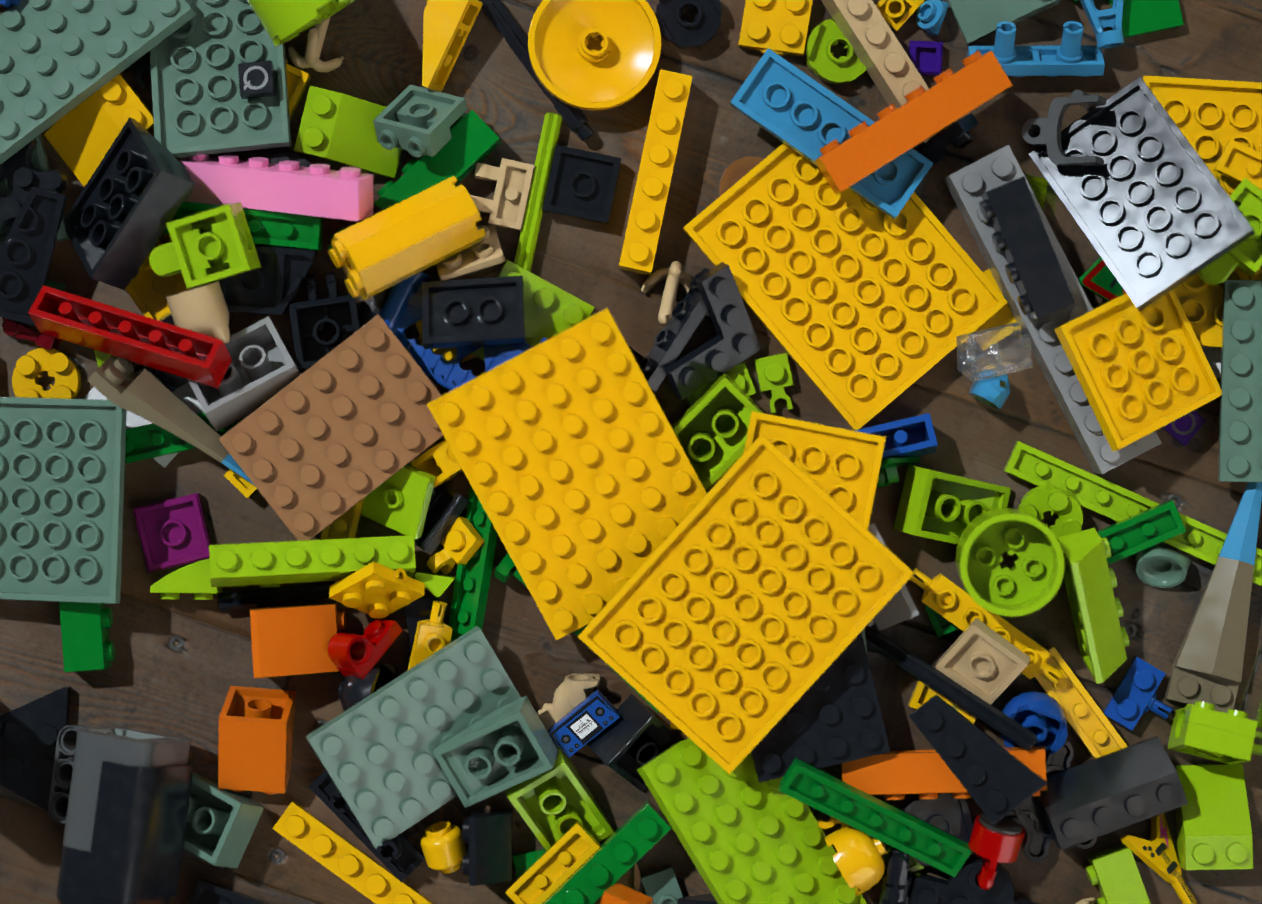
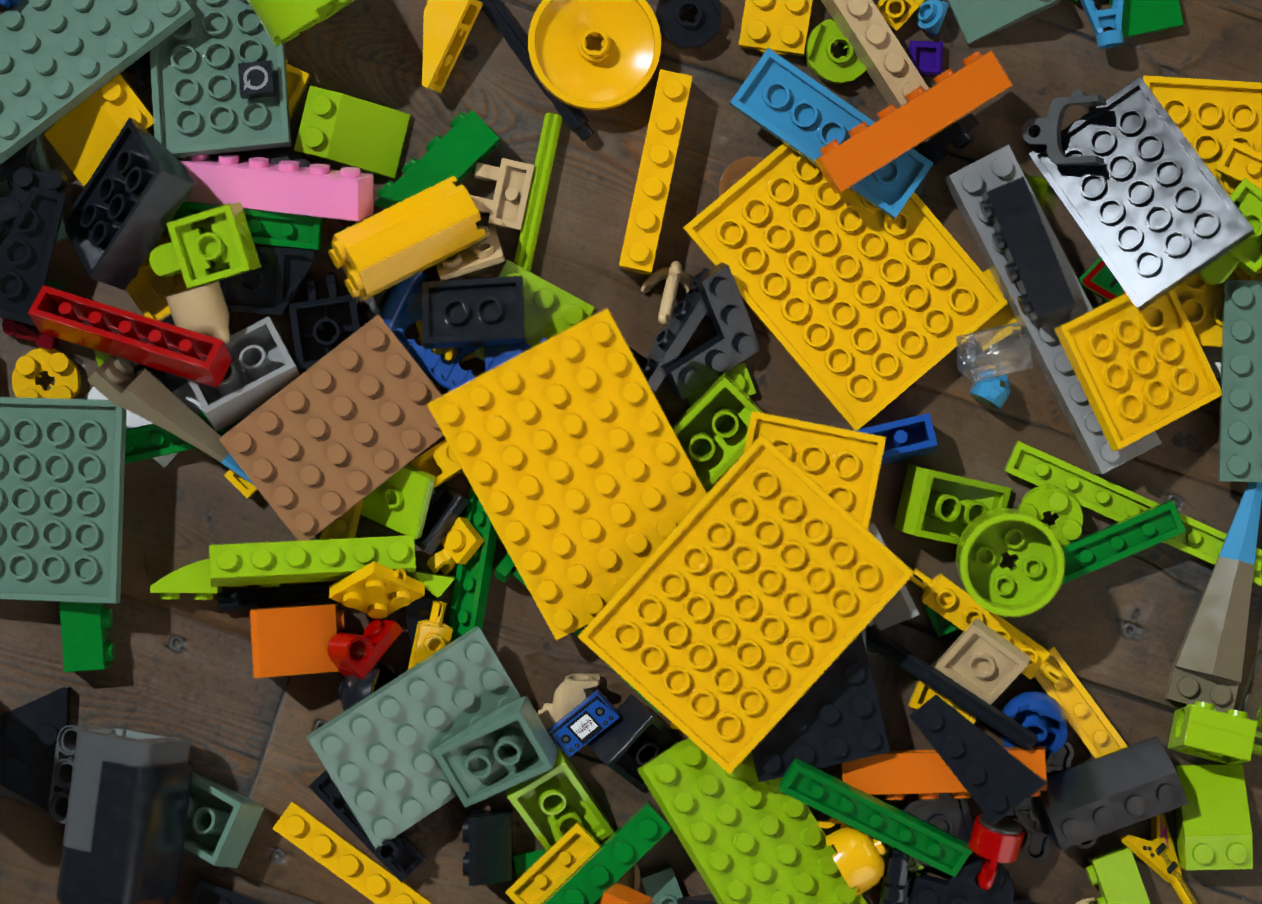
magenta tile [133,493,212,573] -> none
orange slope [218,686,297,795] -> none
tan piece [288,17,345,73] -> none
sand green plate [373,85,467,157] -> none
yellow head [420,821,468,874] -> none
black plate [543,145,621,224] -> none
lime plate [754,353,794,414] -> none
green piece [876,457,920,488] -> none
dark azure plate [967,21,1105,77] -> none
lime slope [1057,528,1130,684] -> none
blue plate [1103,656,1172,731] -> none
sand green piece [1135,545,1191,588] -> none
dark purple tile [1161,410,1207,446] -> none

